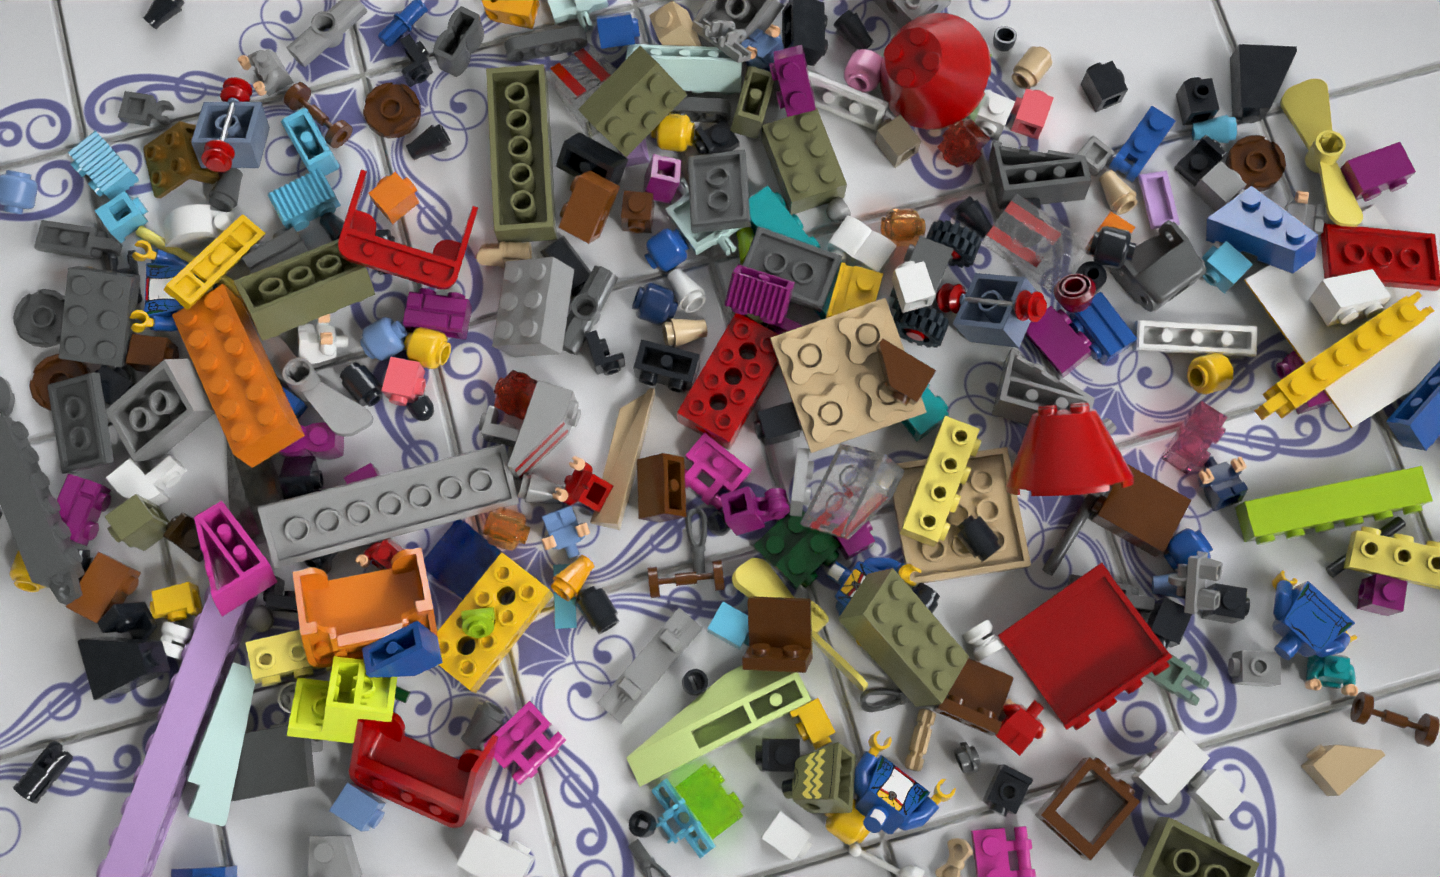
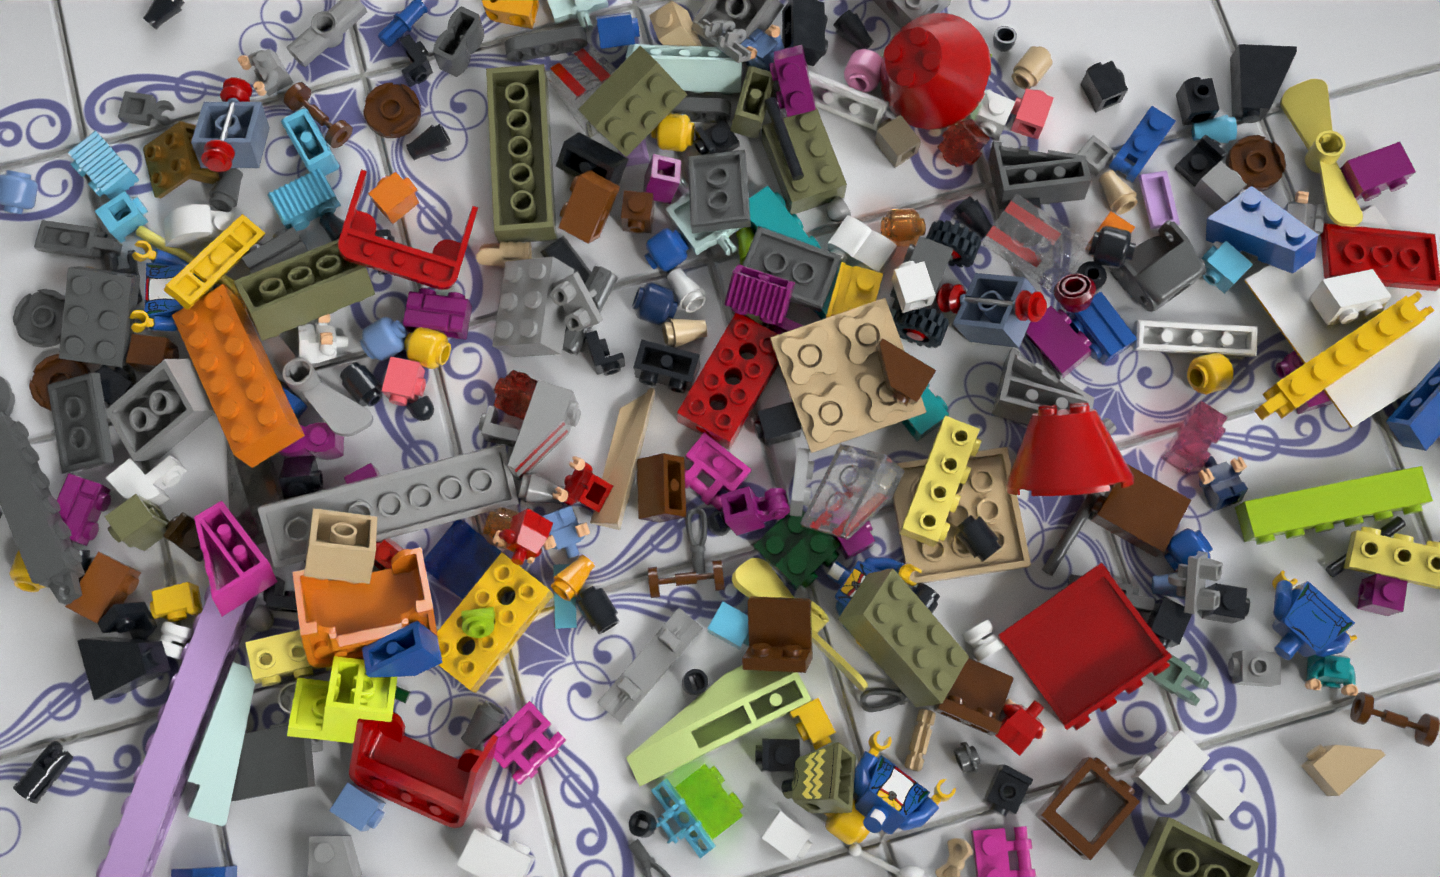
none -> tan brick [304,508,377,584]
none -> red piece [493,508,553,565]
none -> light grey hips [550,272,603,332]
none -> black bar [764,97,804,181]

